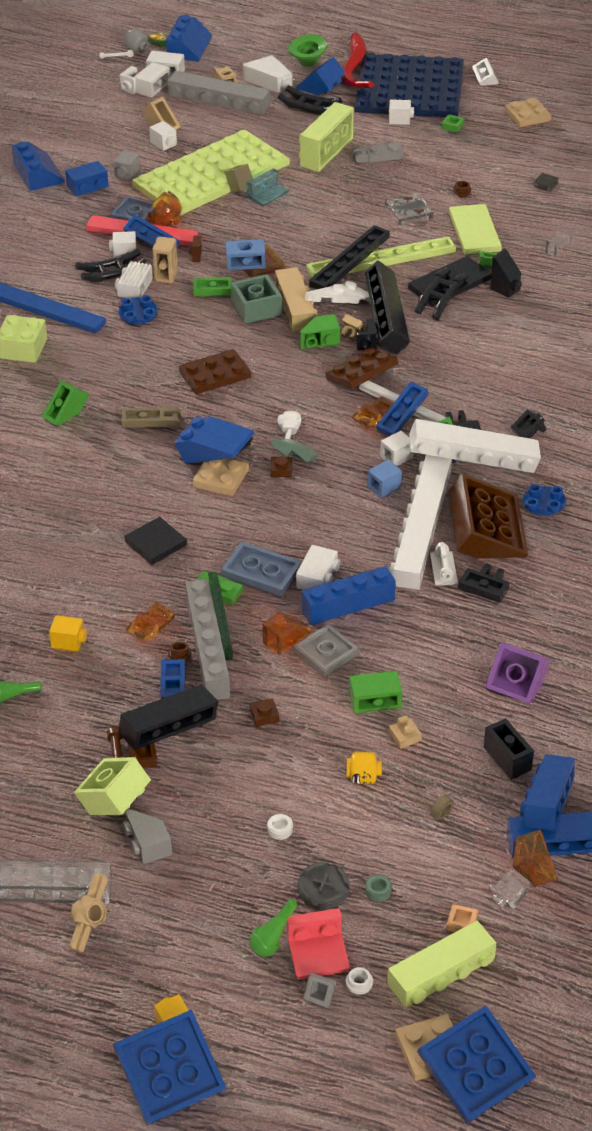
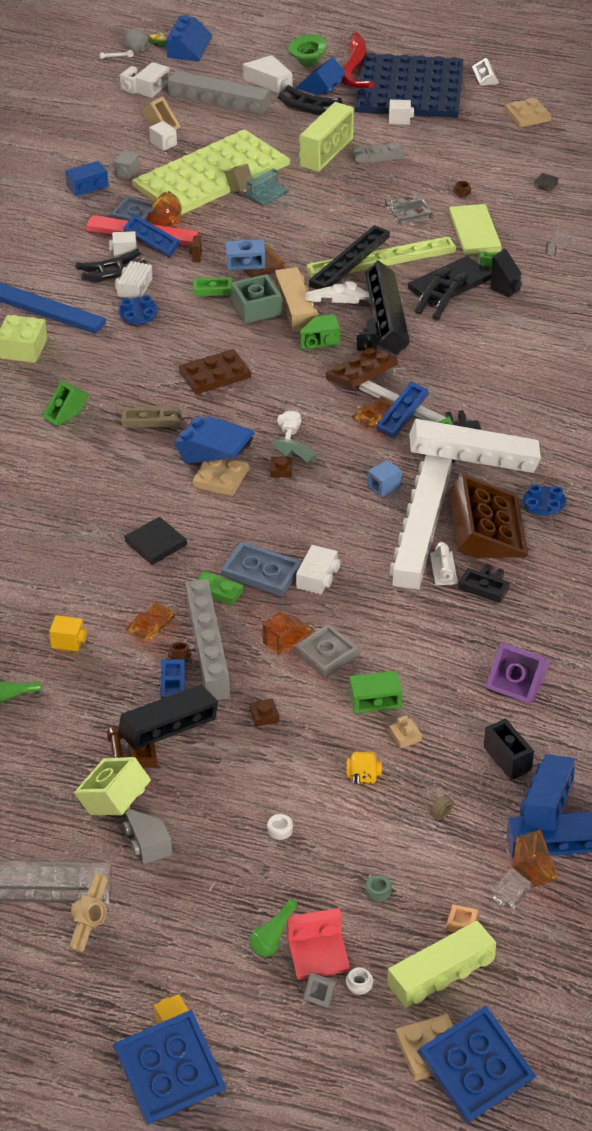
blue slope [11,141,65,191] -> none
white brick [146,51,185,77] -> none
tan brick [152,237,178,283] -> none
clear green tile [208,572,233,660] -> none
tan leg [213,65,237,83] -> none
dark grey tile [297,862,350,910] -> none
blue brick [302,566,396,625] -> none
tan tile [341,314,366,341] -> none
white brick [380,431,414,466] -> none
bright green plate [441,114,465,133] -> none
black bracket [511,409,547,439] -> none

